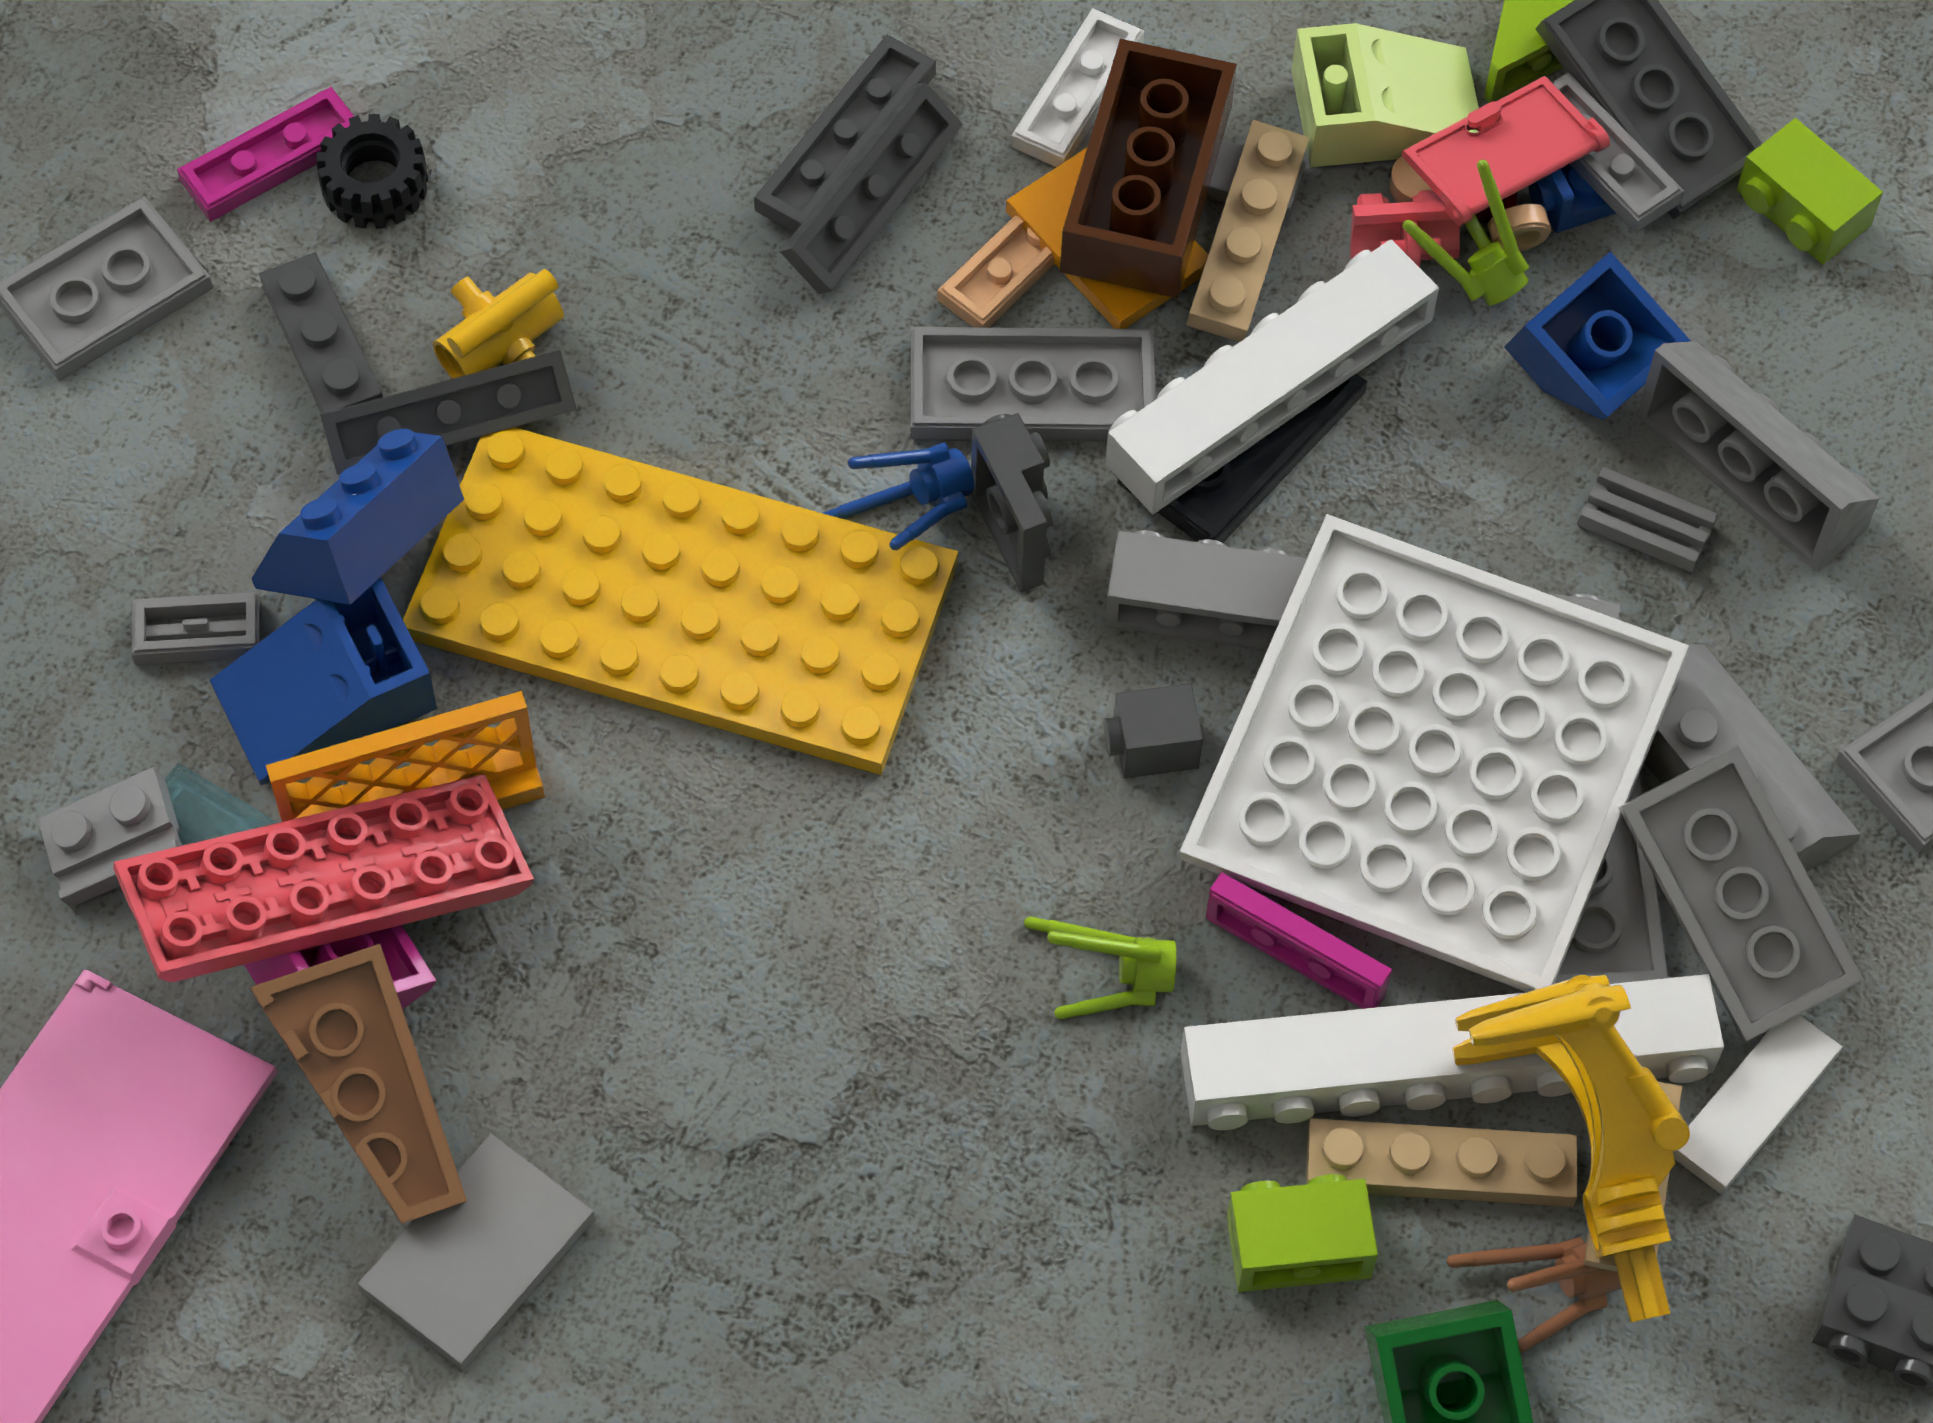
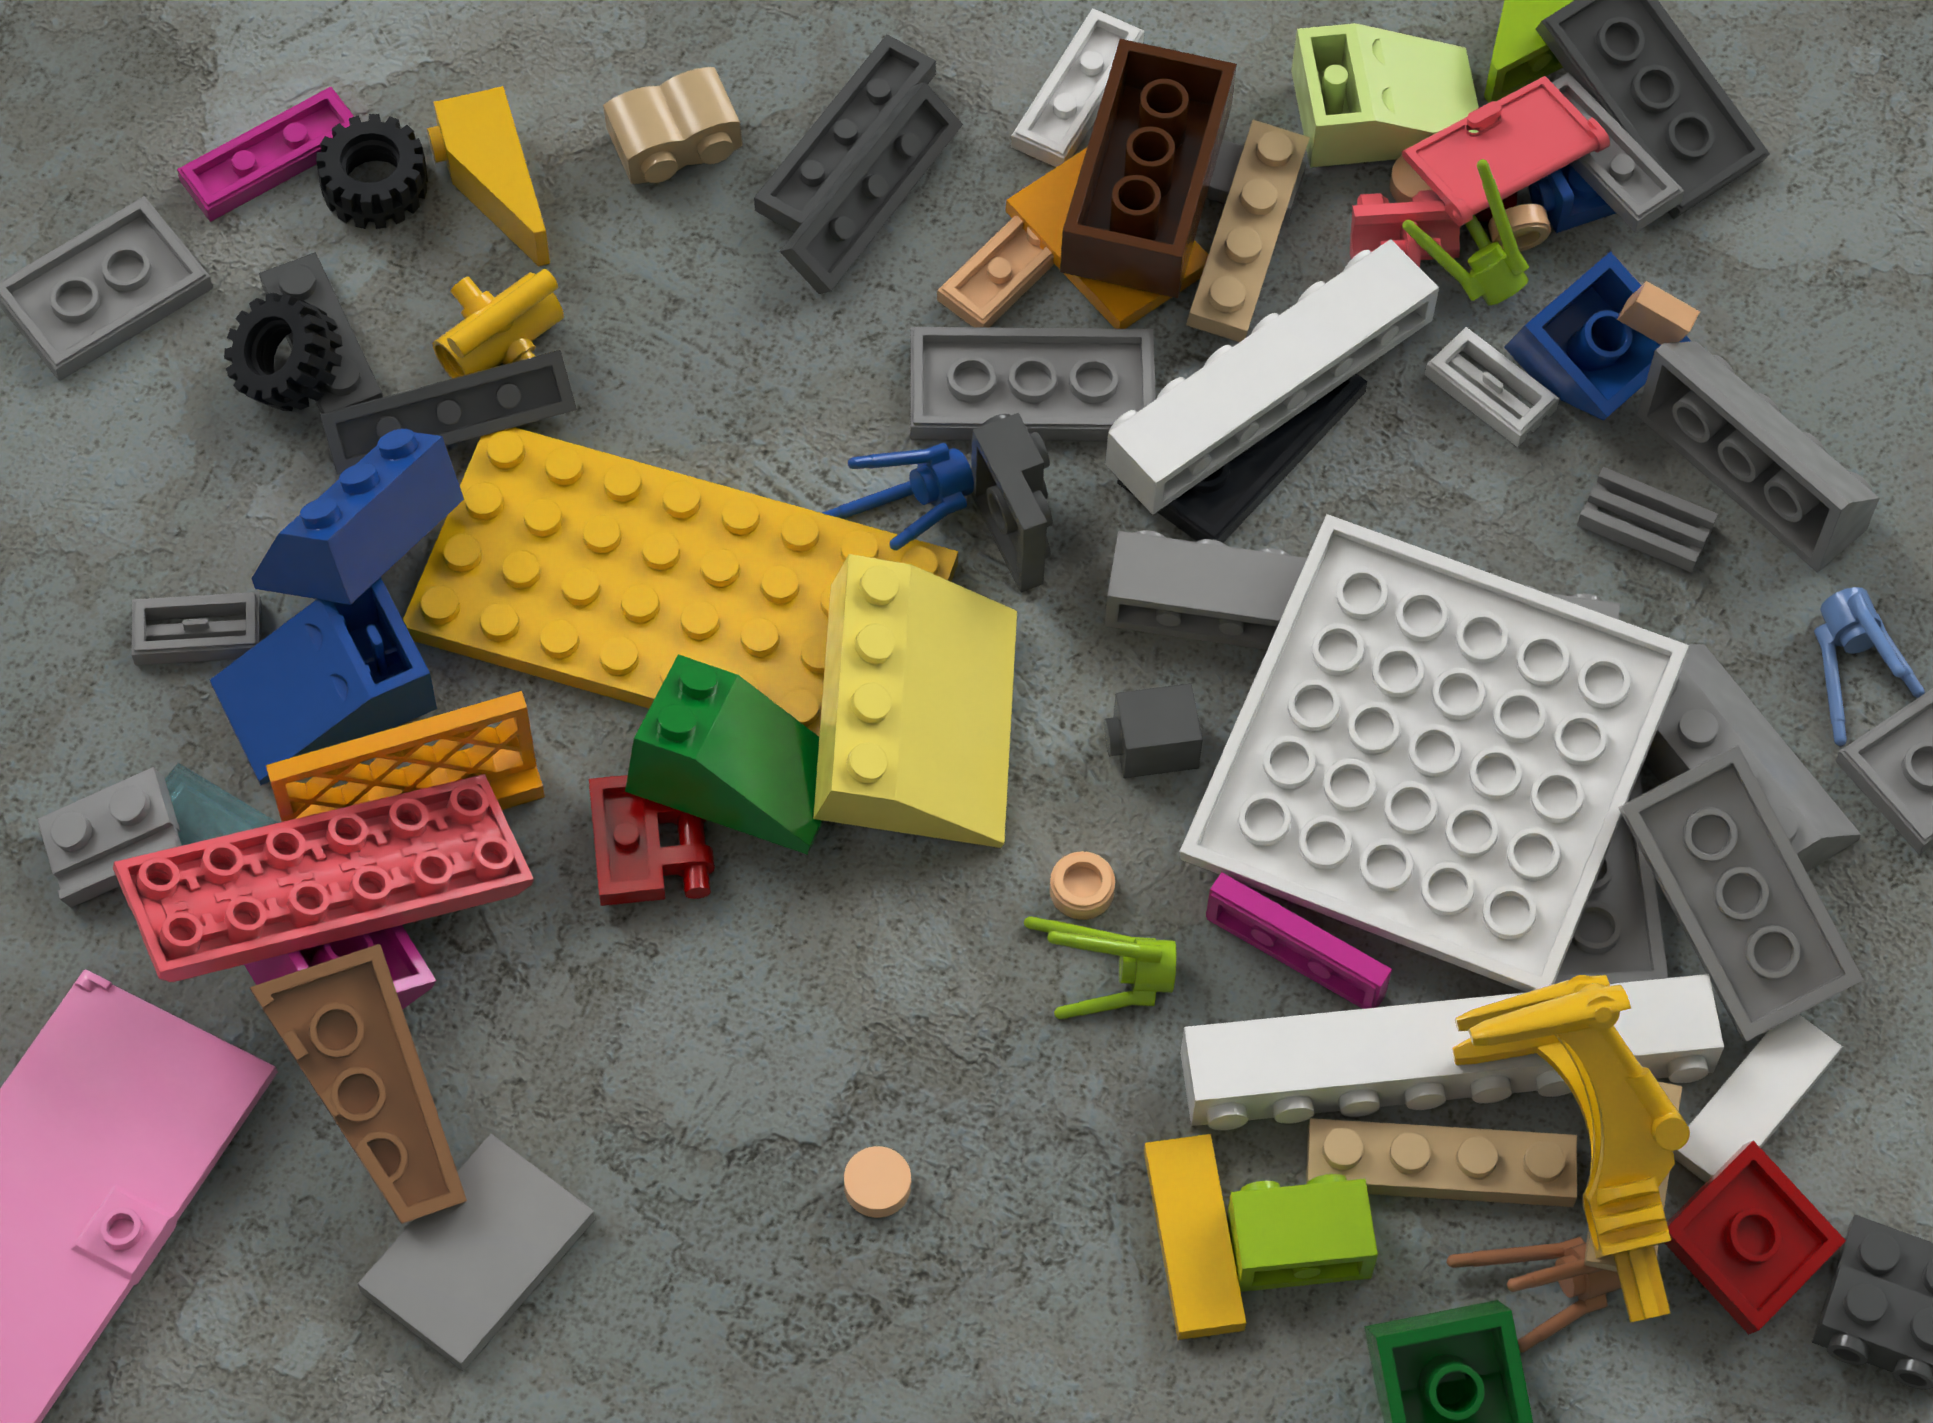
lime brick [1736,117,1883,265] -> none
none -> black tyre [224,293,343,412]
none -> yellow slope [427,86,550,266]
none -> red plate [589,775,715,906]
none -> tan brick [603,67,742,184]
none -> green slope [625,654,823,855]
none -> light yellow slope [813,554,1017,848]
none -> light nougat tile [844,1146,911,1218]
none -> light nougat tile [1050,851,1115,920]
none -> yellow tile [1144,1134,1246,1340]
none -> white tile [1425,327,1560,447]
none -> light nougat tile [1617,281,1700,345]
none -> red plate [1664,1140,1846,1335]
none -> medium blue plant [1814,587,1925,746]

